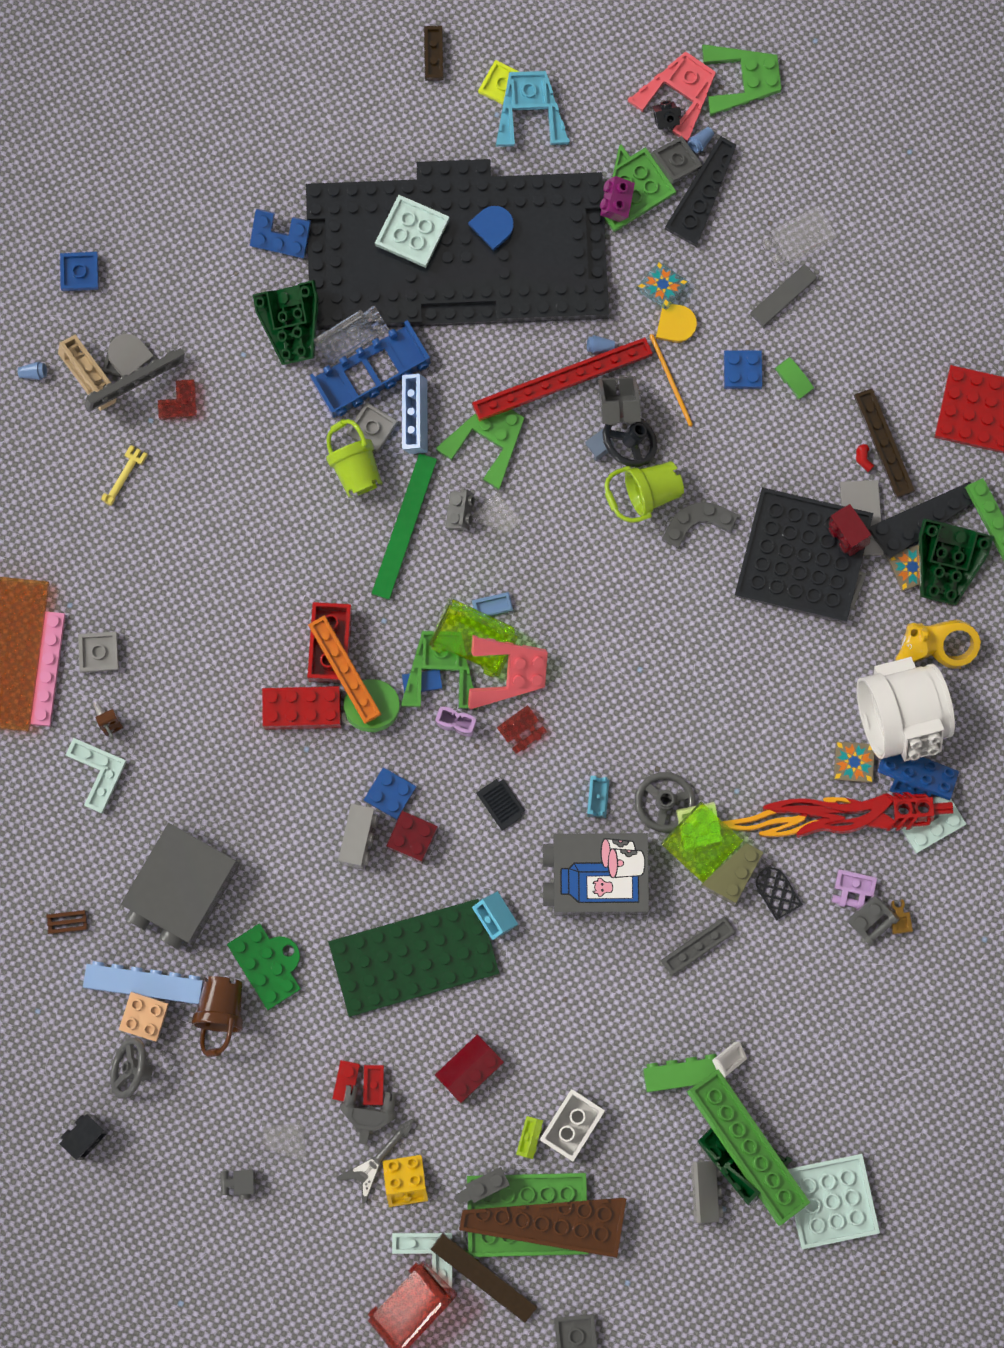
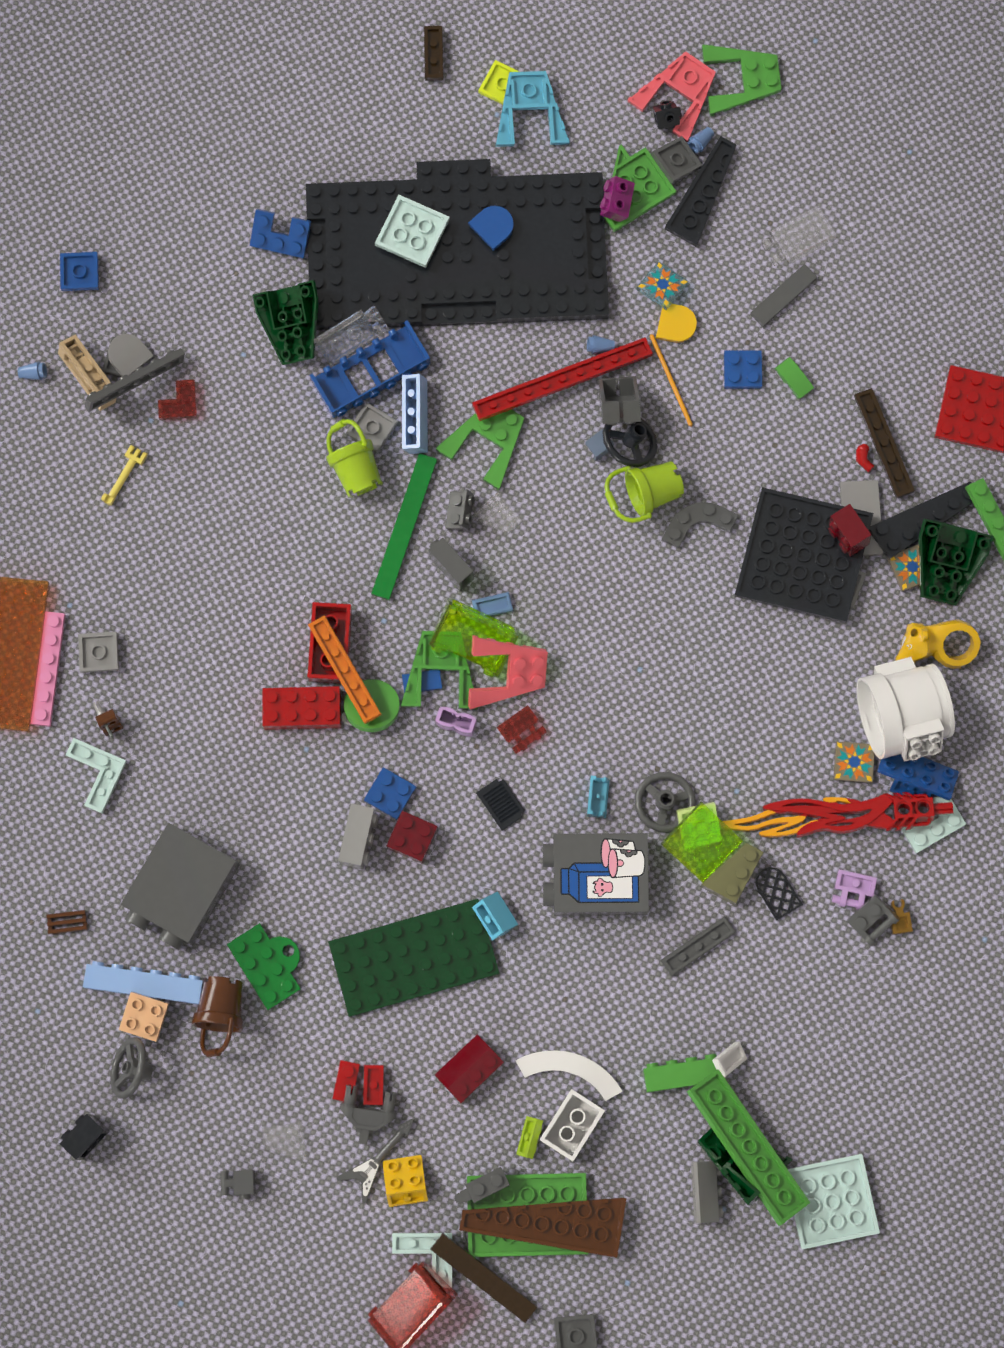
none -> dark grey brick [428,538,474,591]
none -> white tile [515,1050,622,1101]

